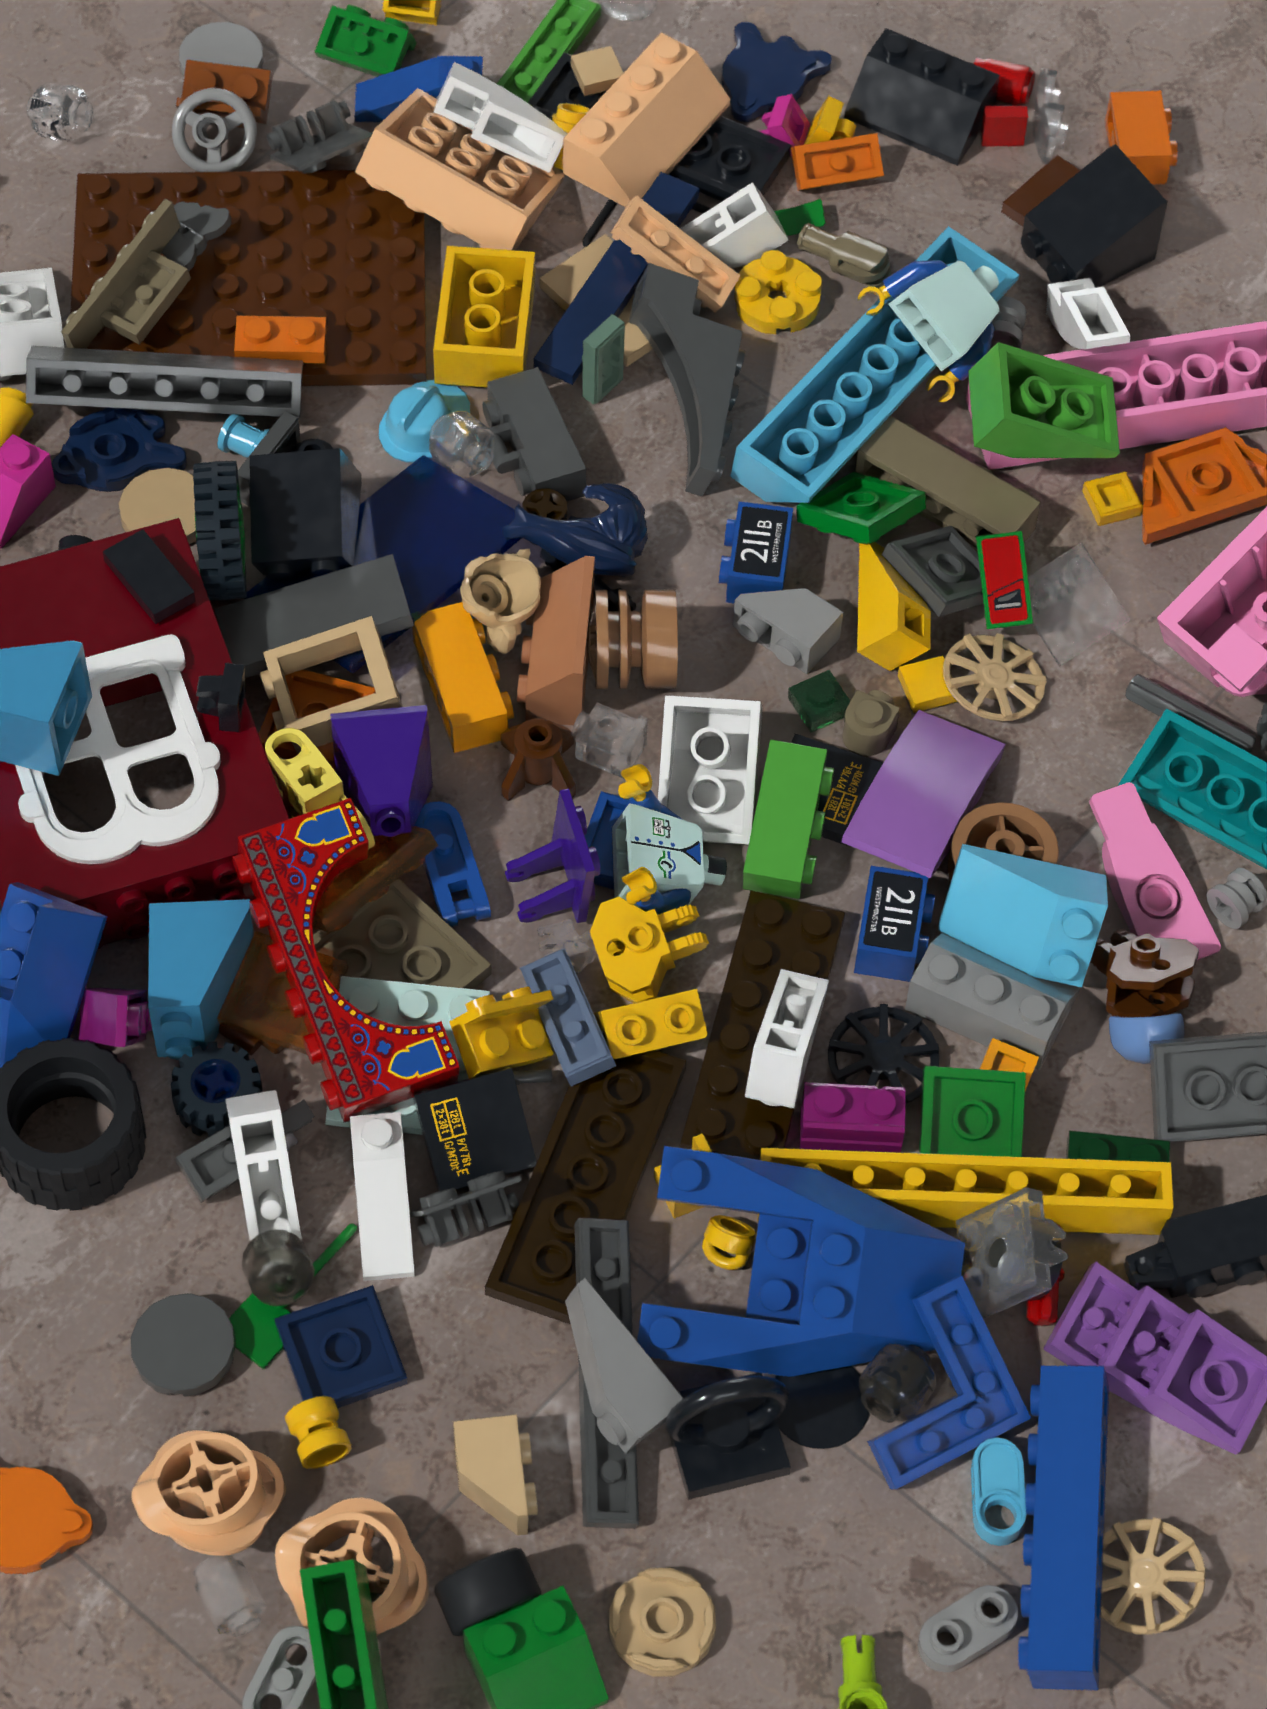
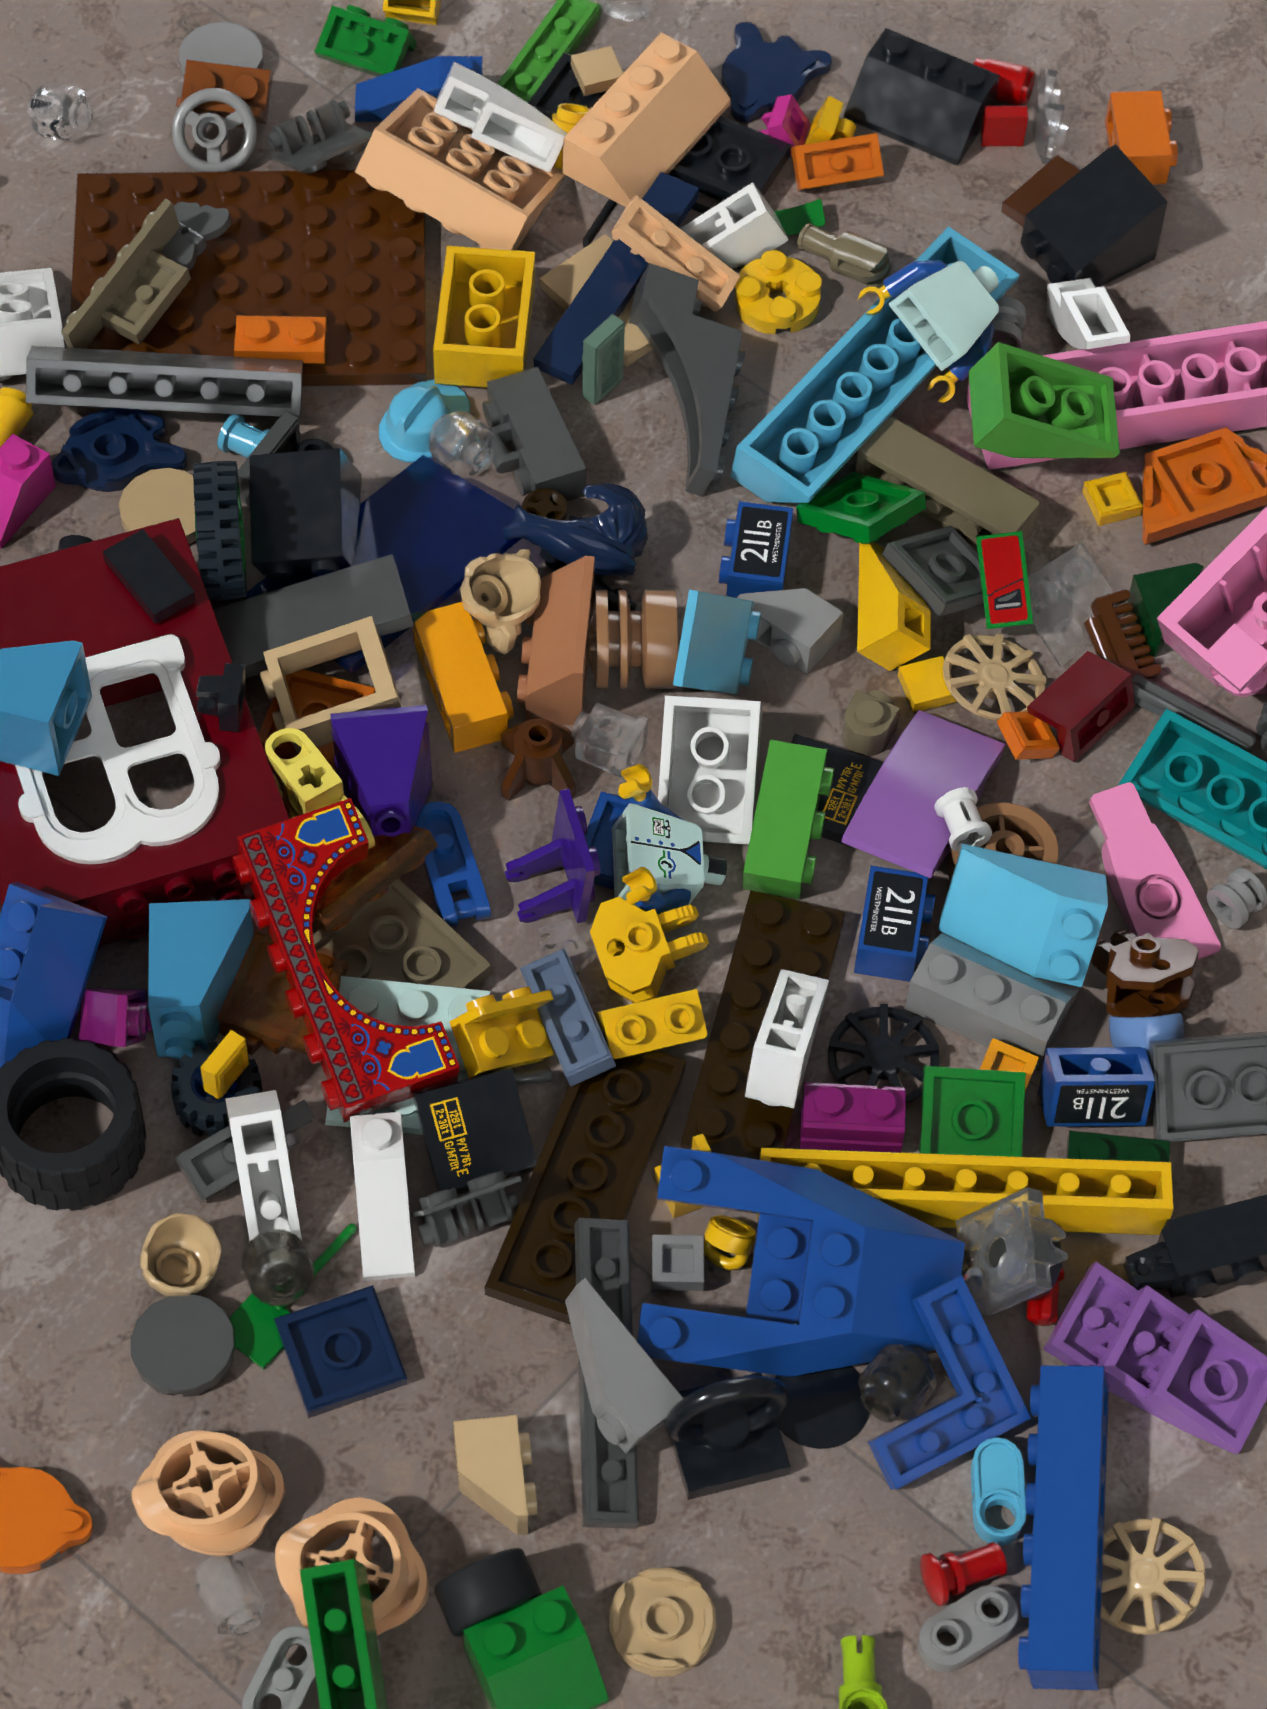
yellow wheel [285,1396,352,1469] -> none
clear green plate [788,670,850,733] -> none
none -> tan hair [140,1213,222,1297]
none -> yellow tile [200,1030,249,1099]
none -> light grey plate [652,1235,704,1291]
none -> medium azure slope [673,589,761,694]
none -> red pin [920,1542,1007,1606]
none -> white bush [934,787,992,852]
none -> orange tile [997,711,1060,760]
none -> dark red panel [1027,651,1135,762]
none -> blue brick [1038,1047,1155,1127]
none -> reddish brown piece [1084,589,1162,679]
none -> dark green slope [1127,562,1204,658]

